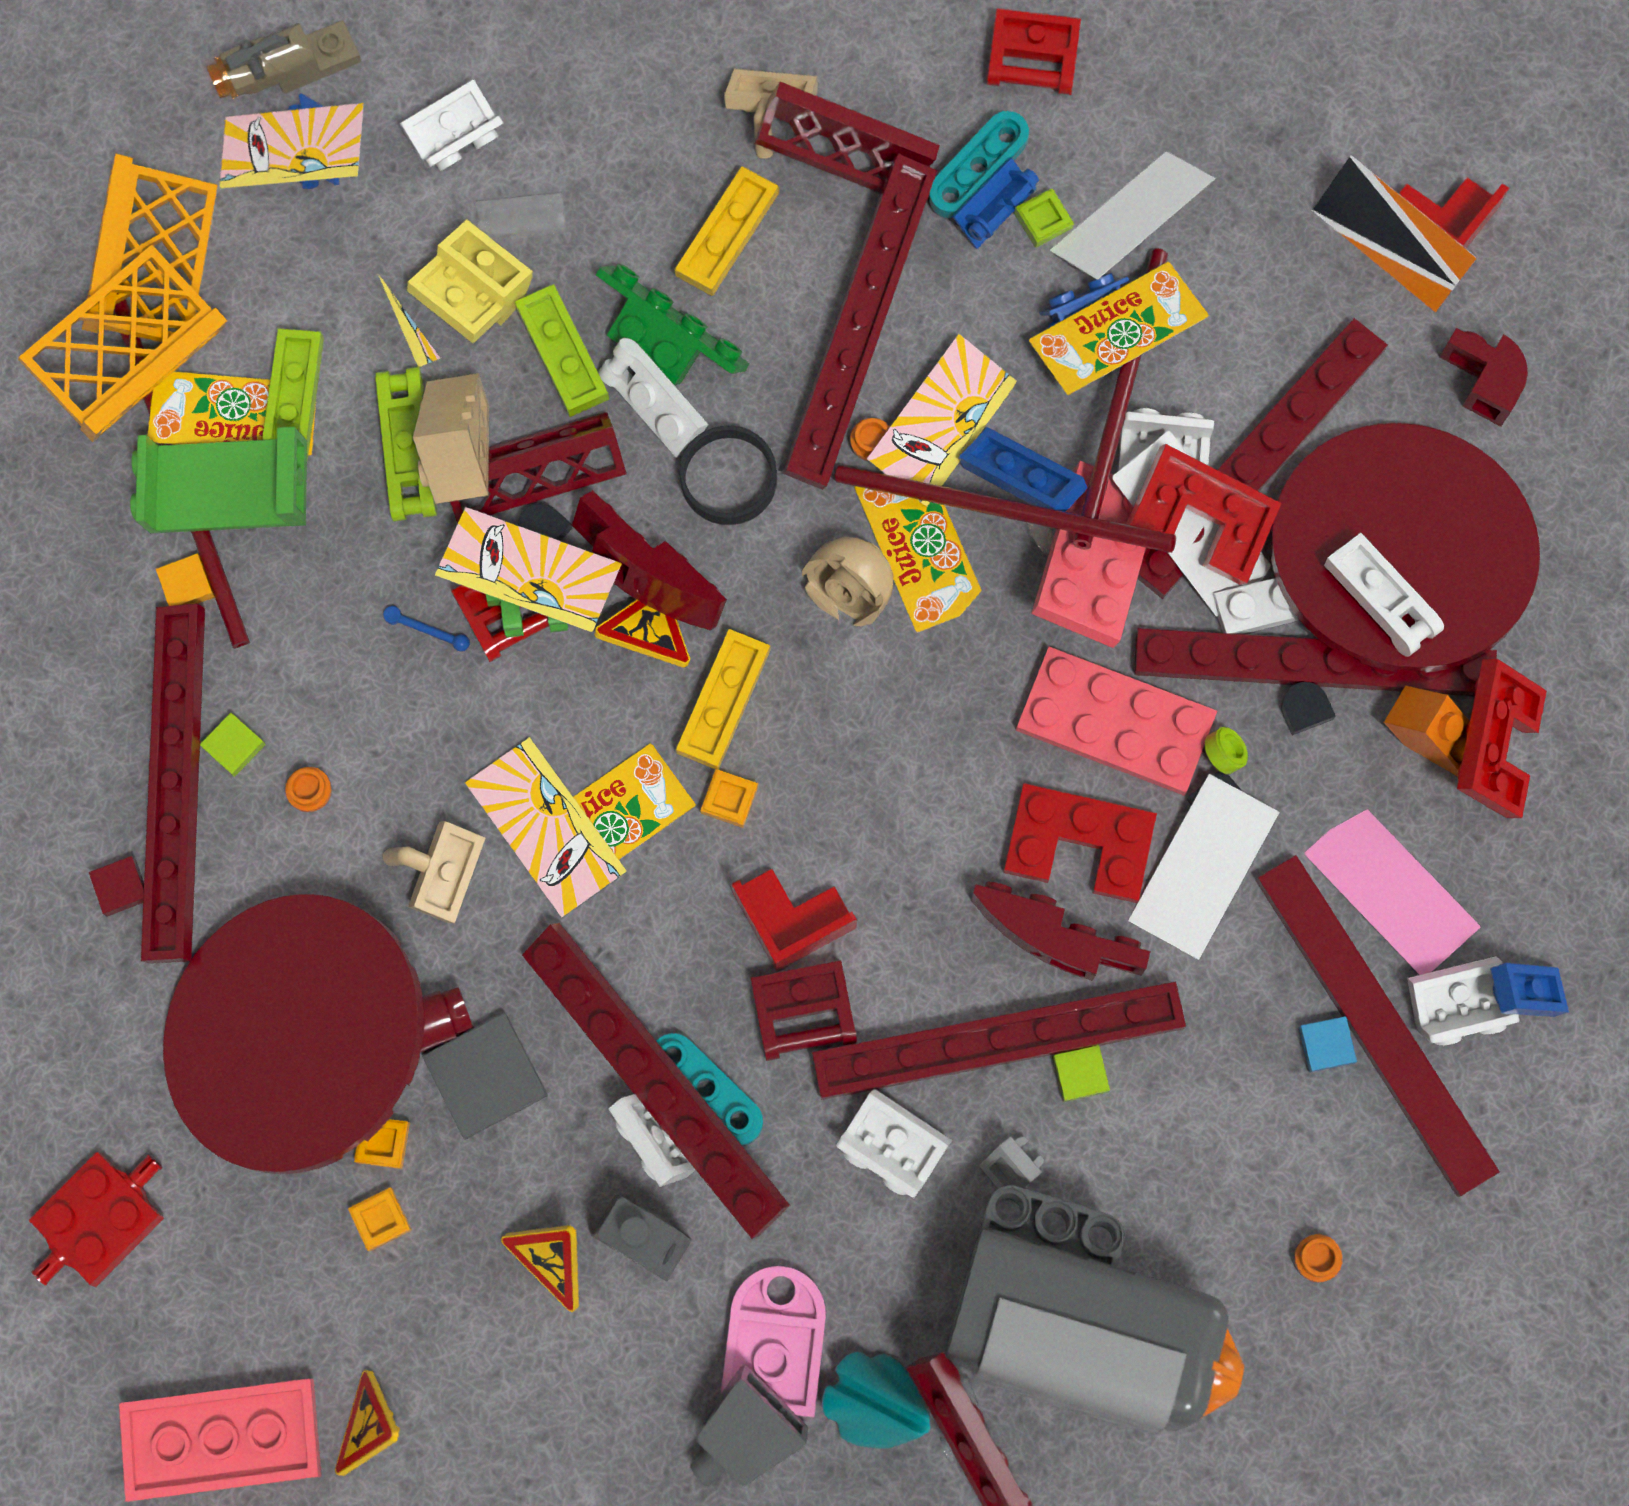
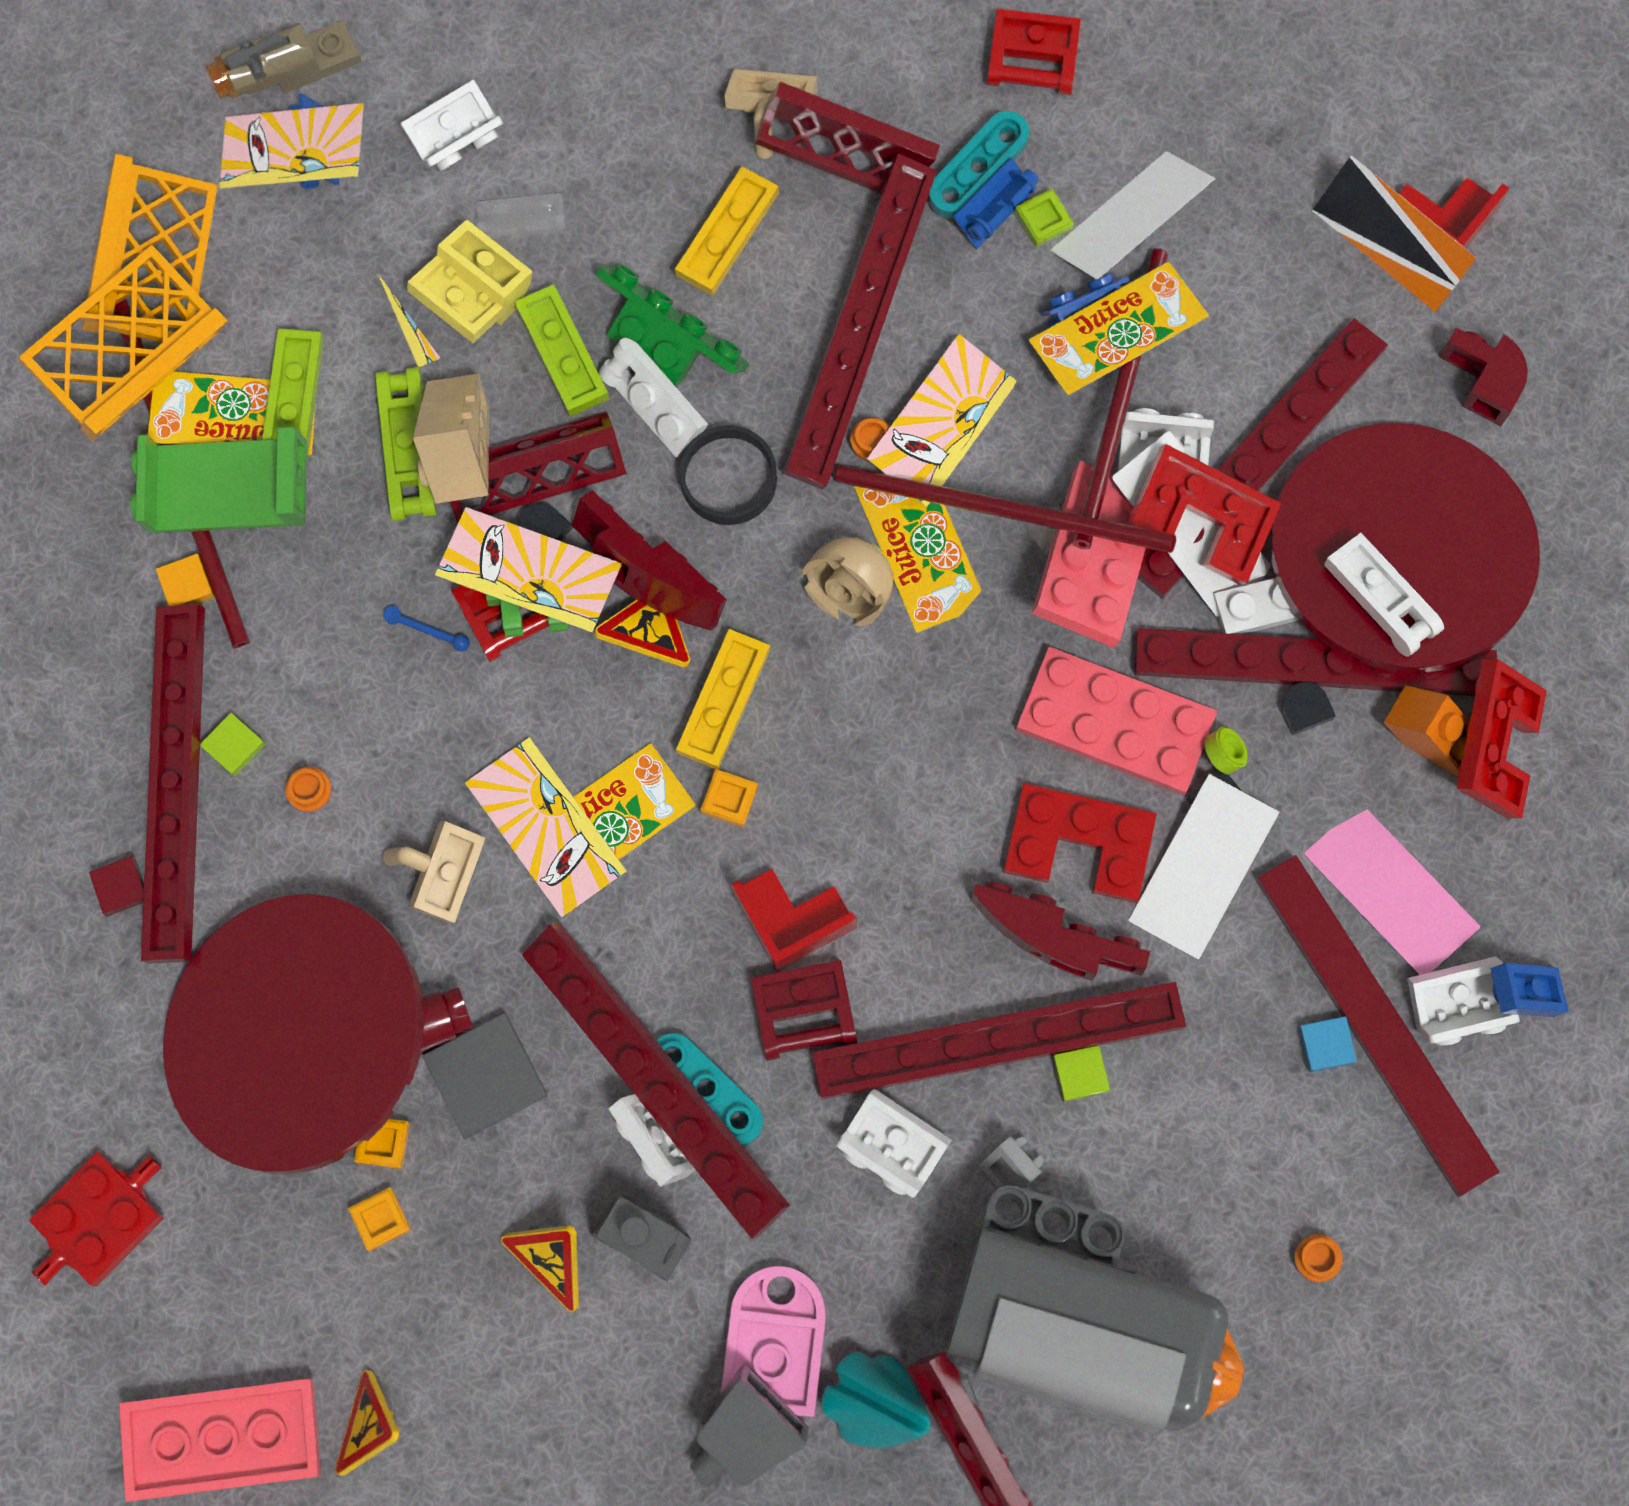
blue plate [959,427,1088,512] -> none

